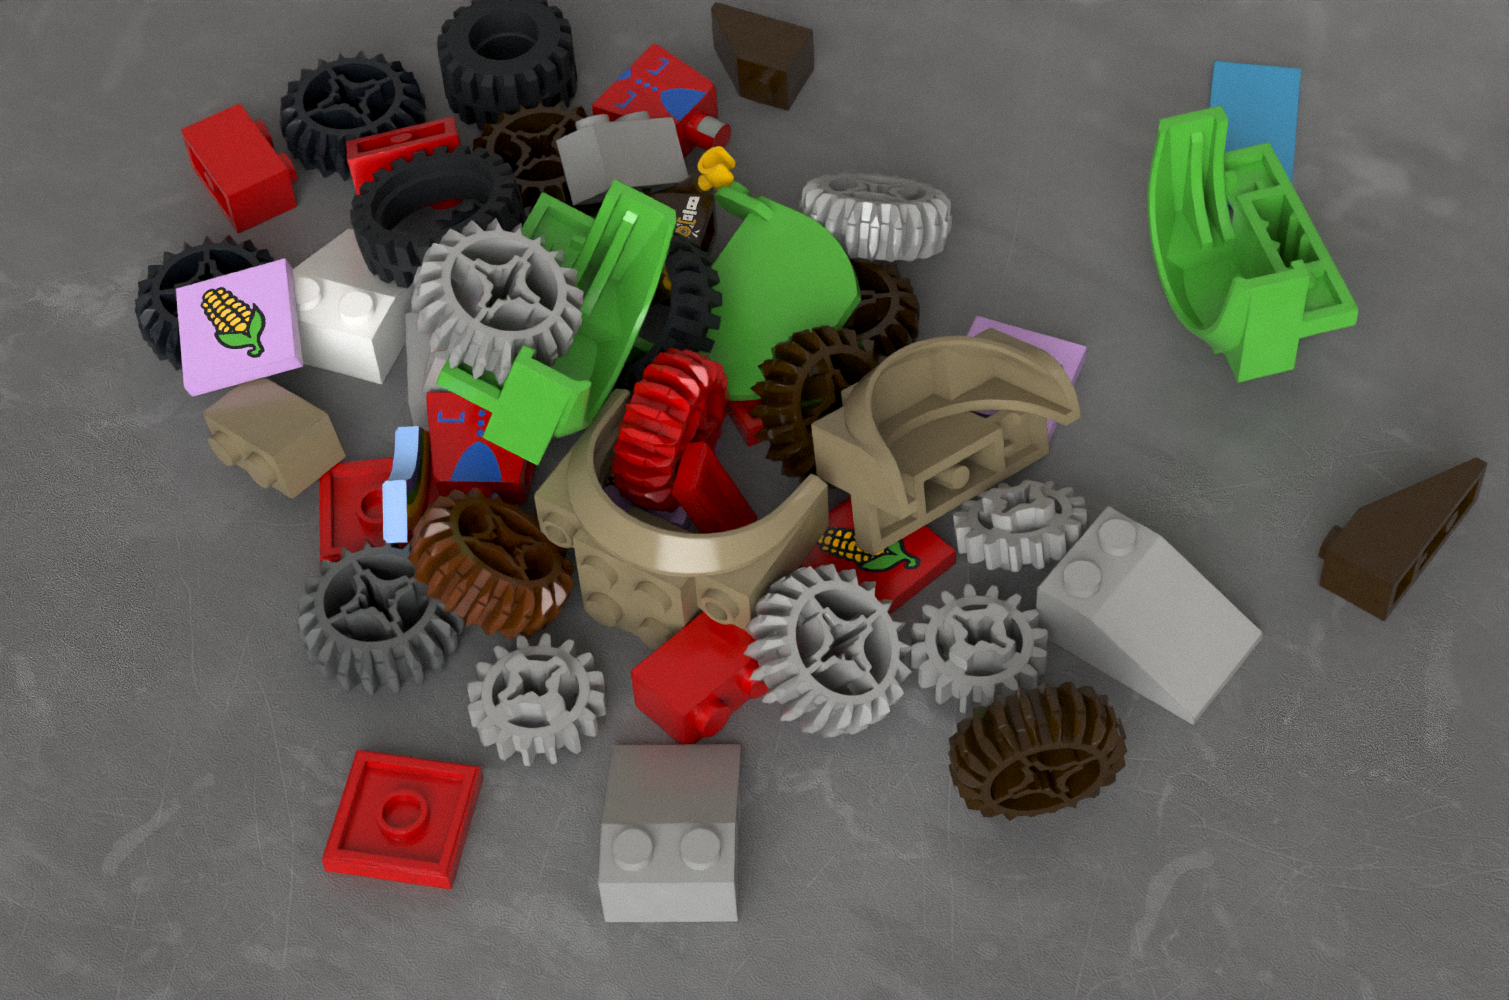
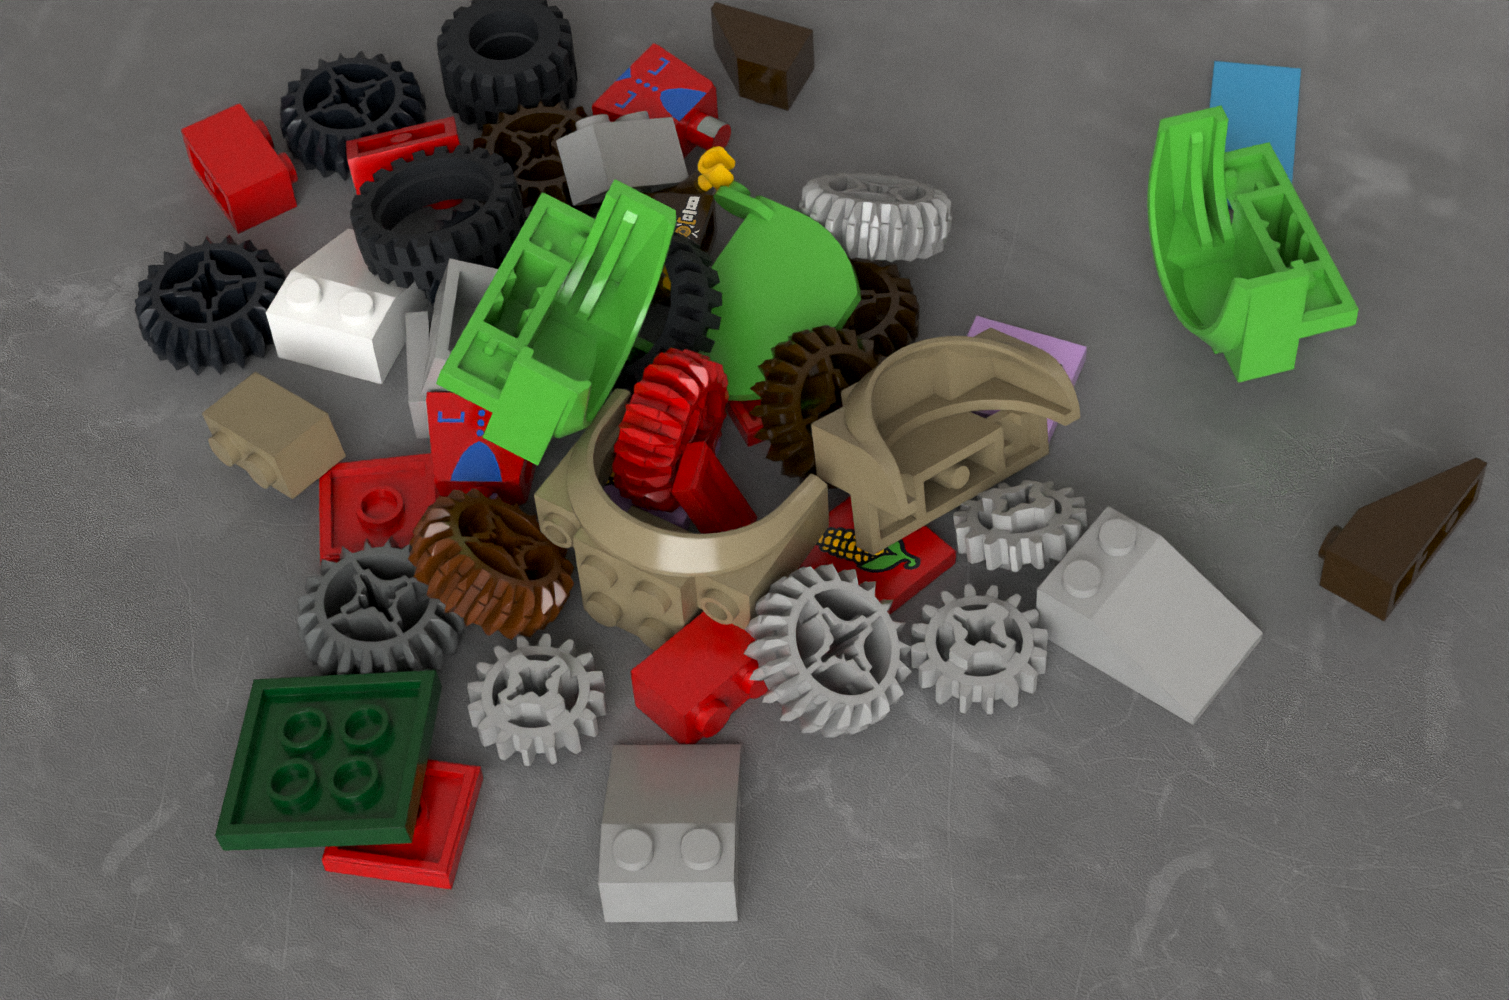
lavender tile [176,258,303,397] -> none
light blue tile [382,426,432,543] -> none
light grey gear [411,218,584,385] -> none
dark brown gear [948,682,1127,821] -> none
none -> dark green plate [215,670,442,851]

